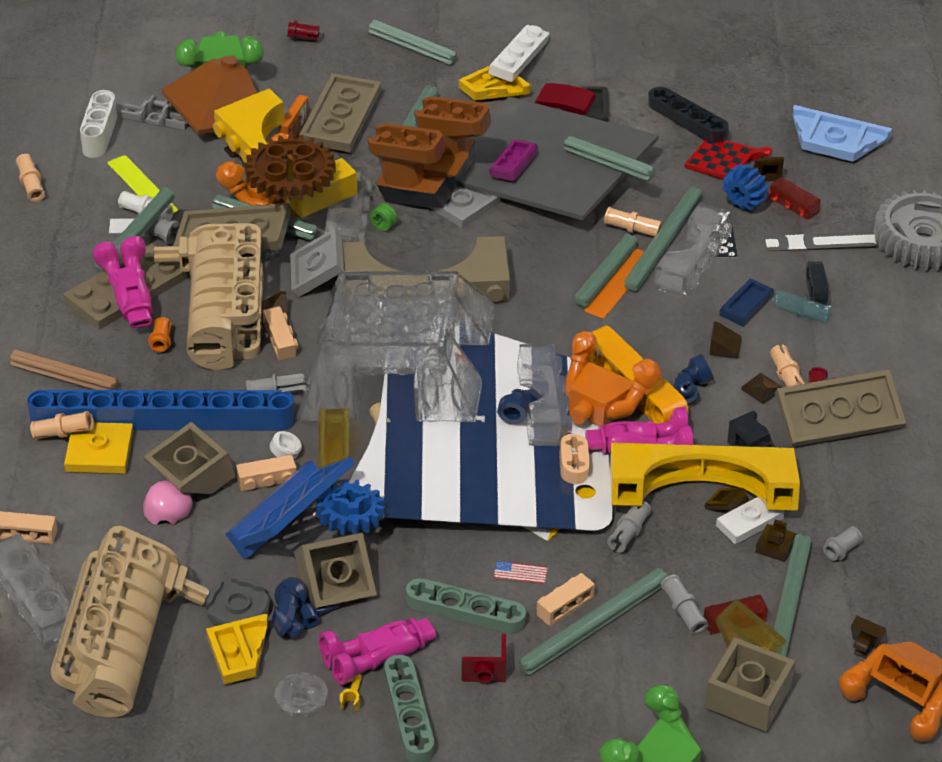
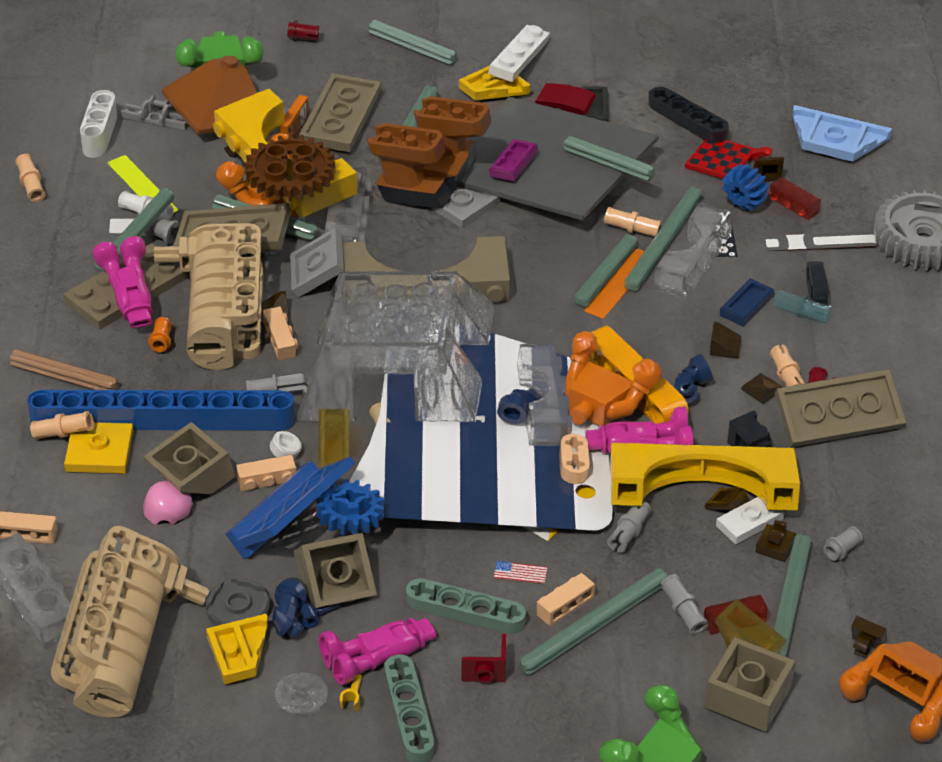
bright green bush [370,203,397,231] -> none

